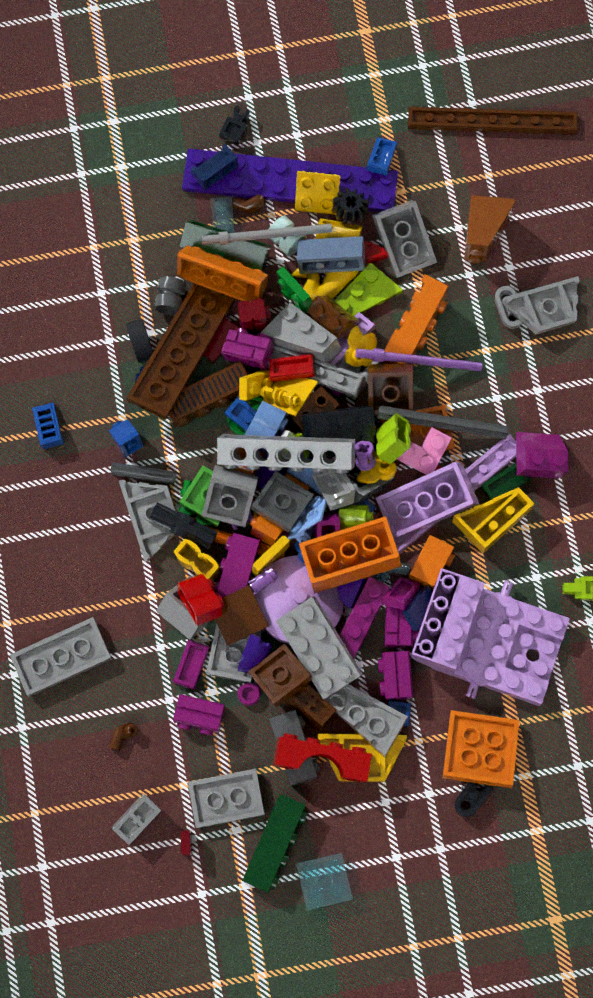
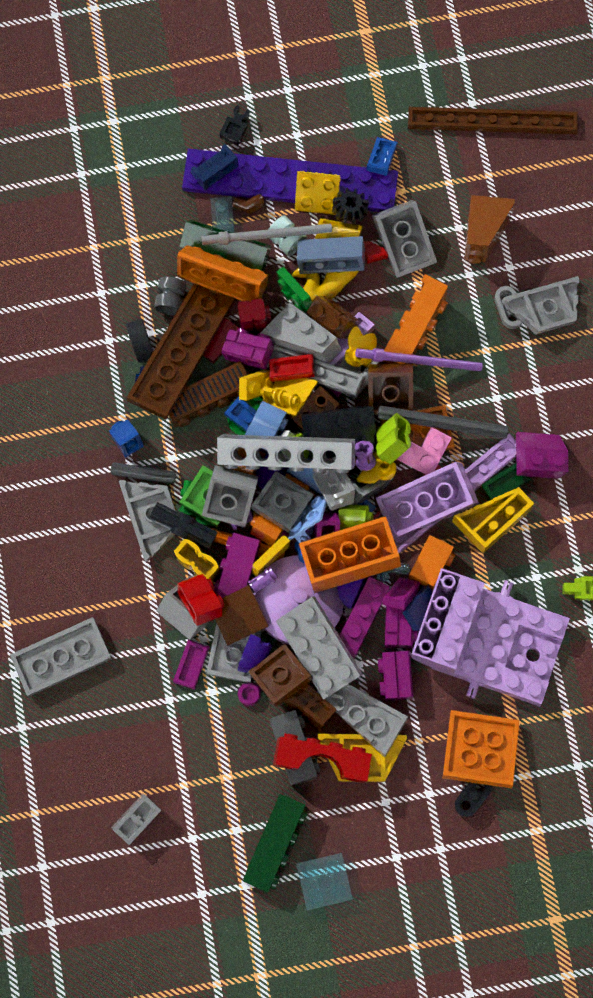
blue slope [32,402,64,449] -> none
reddish brown arm [109,722,138,751] -> none
magenta brick [173,694,225,736] -> none
dark red tile [180,831,192,856] -> none
light grey plate [188,769,265,829] -> none
lime wing [334,263,403,316] -> none
blue tile [388,700,411,727] -> none

